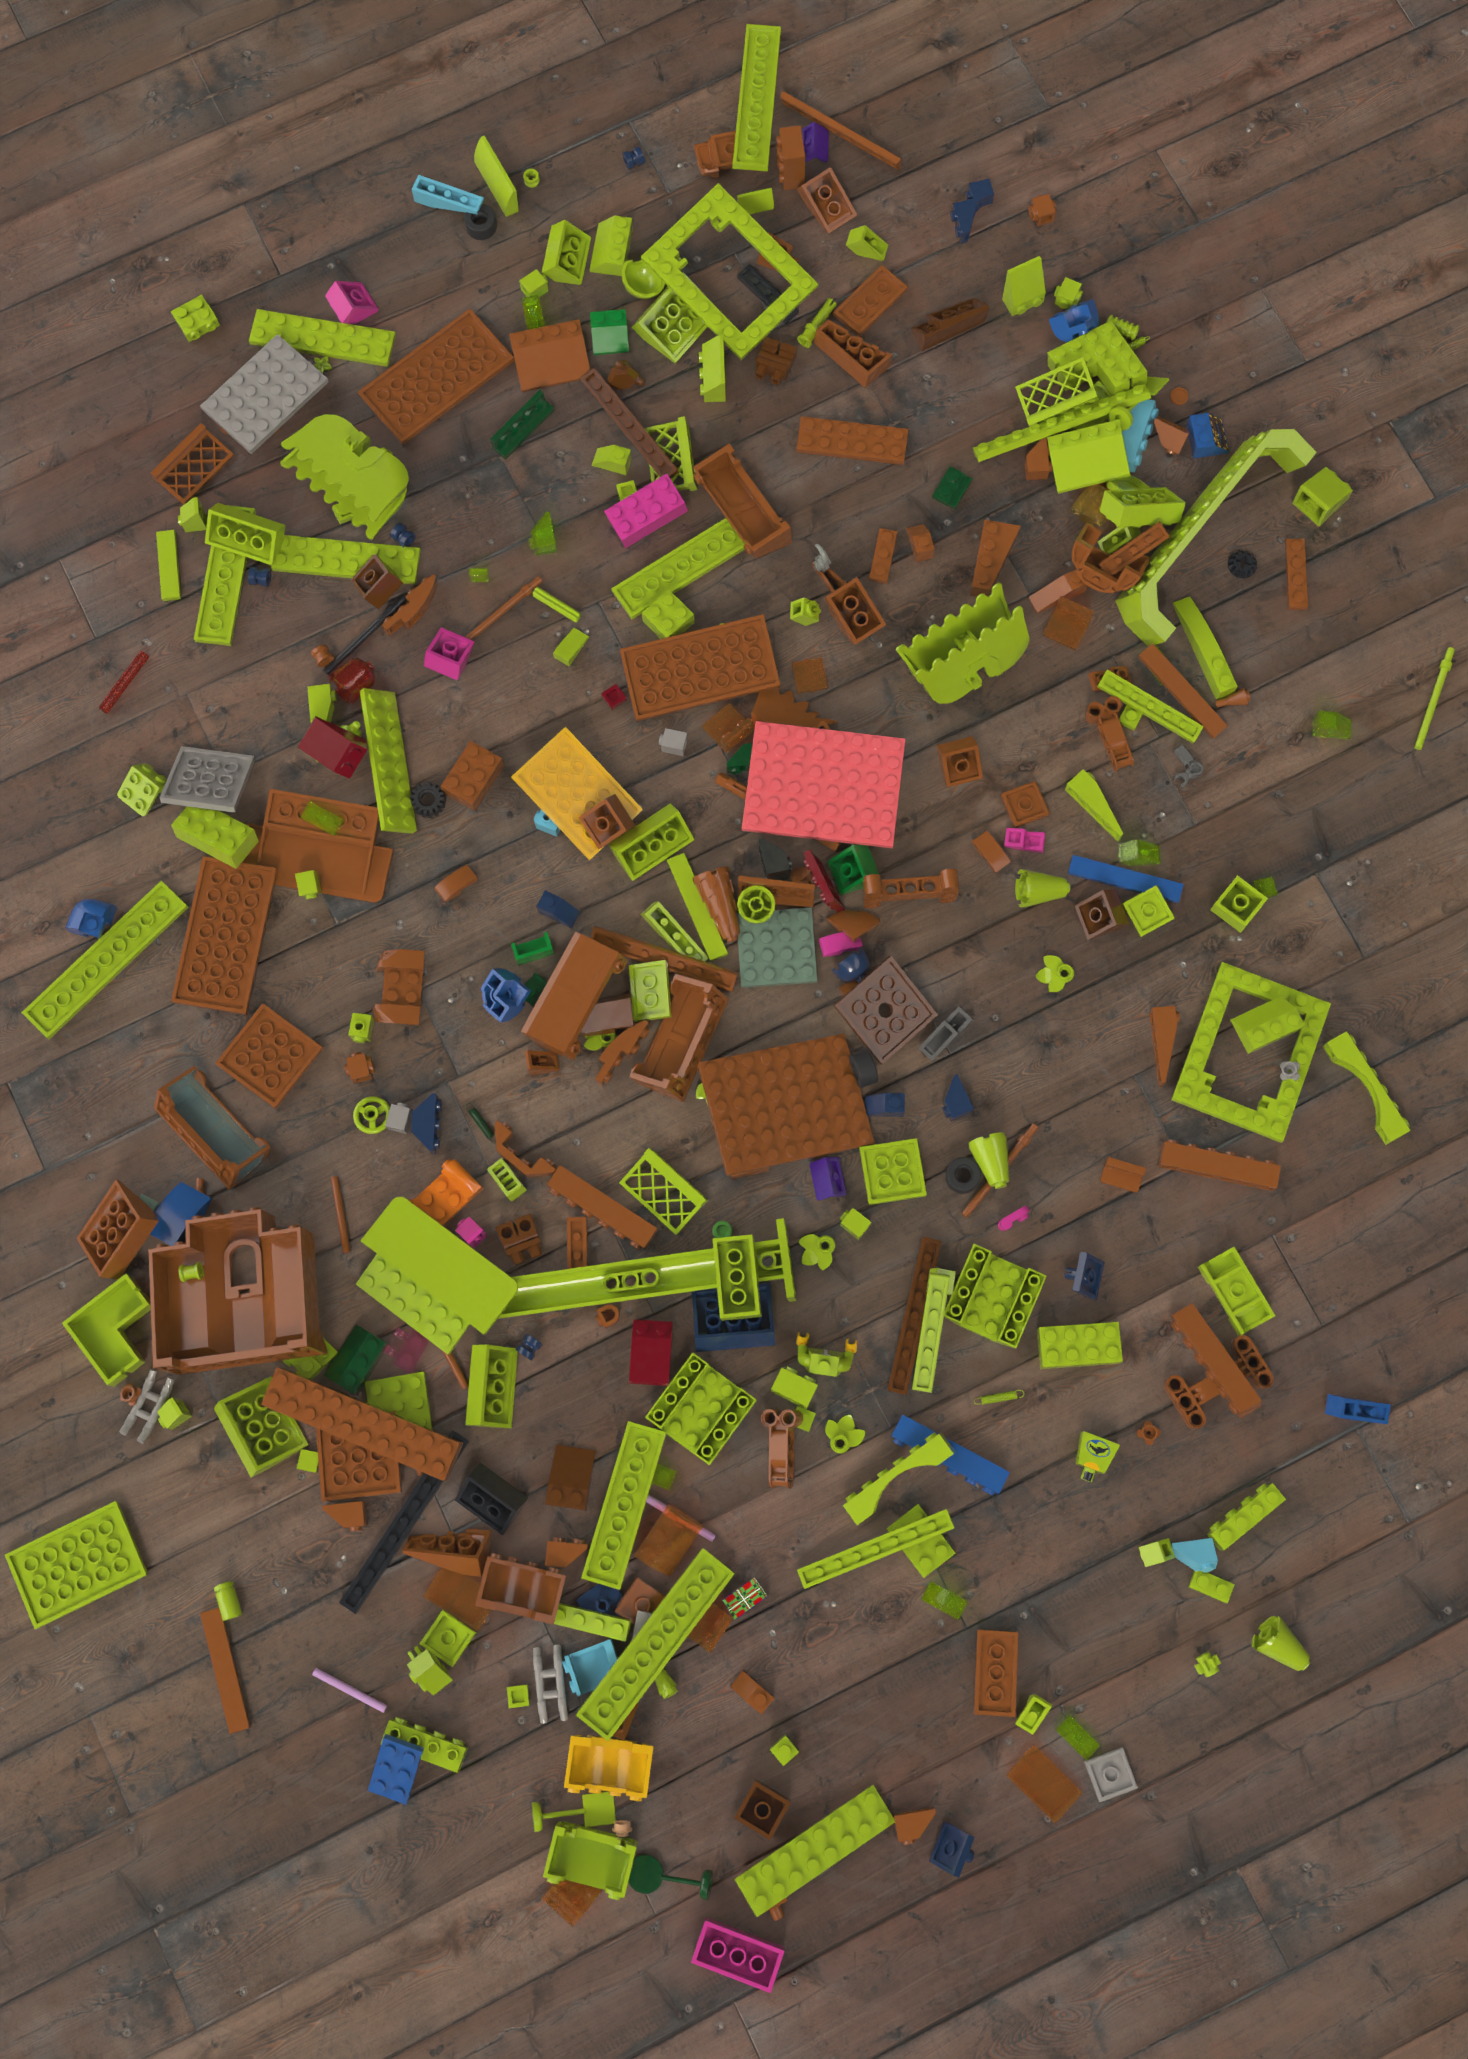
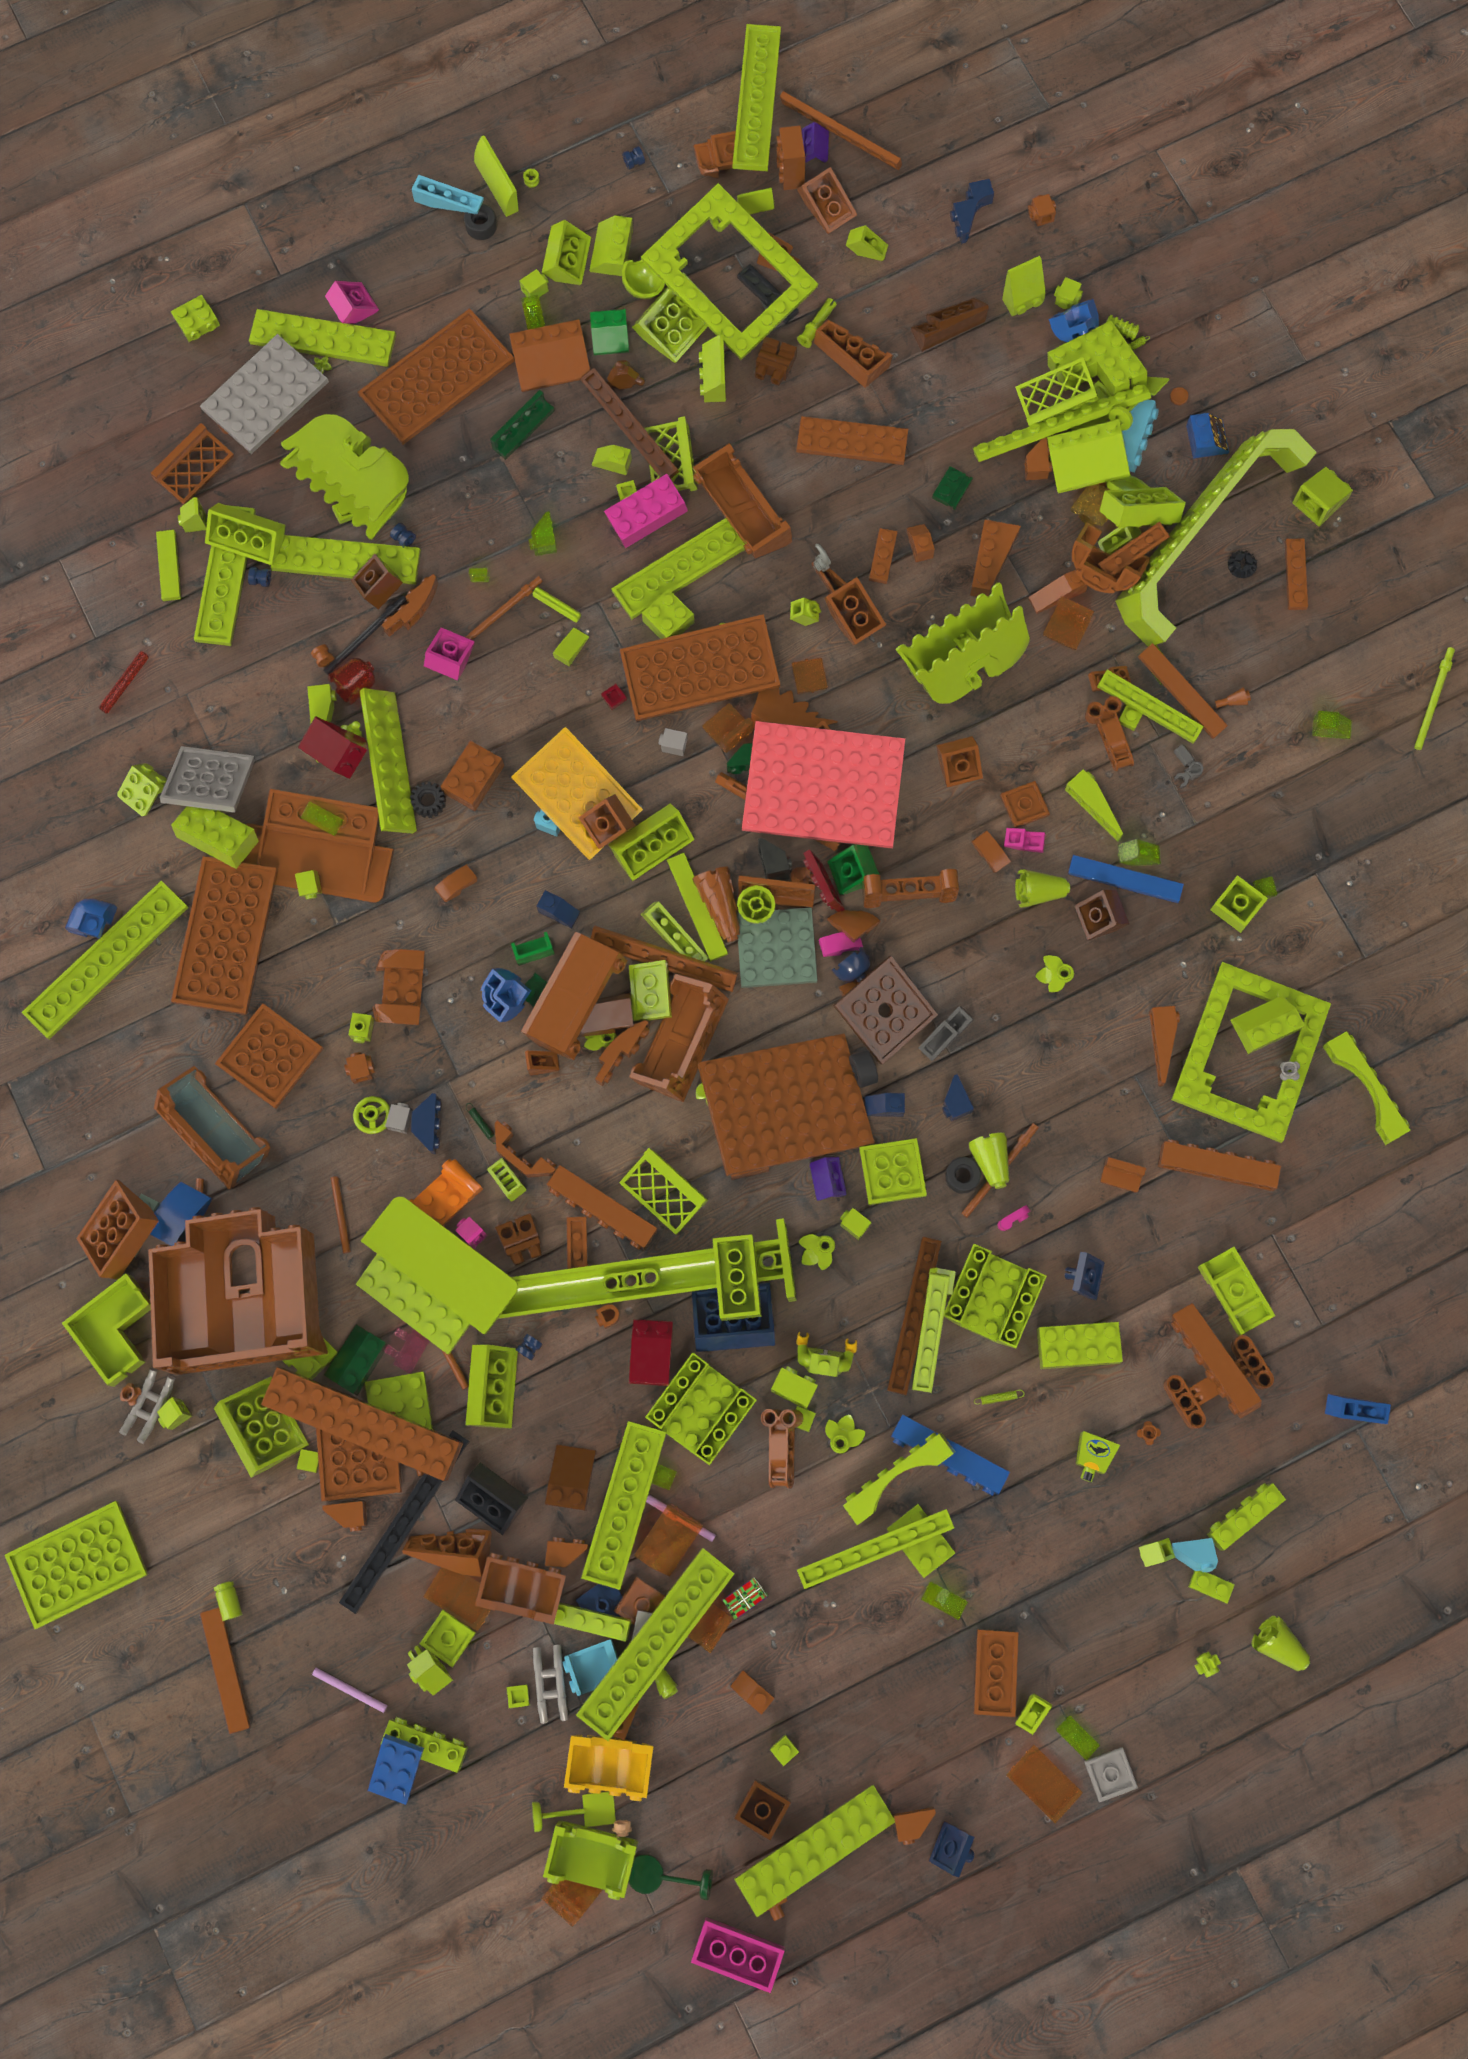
lime bush [178,1262,204,1282] -> none
bright green tile [712,1221,732,1238] -> none
dark orange plate [833,265,908,337] -> none
lime plate [1122,885,1175,937] -> none
dark orange slope [1154,416,1191,455] -> none
lime slope [1173,597,1238,700] -> none

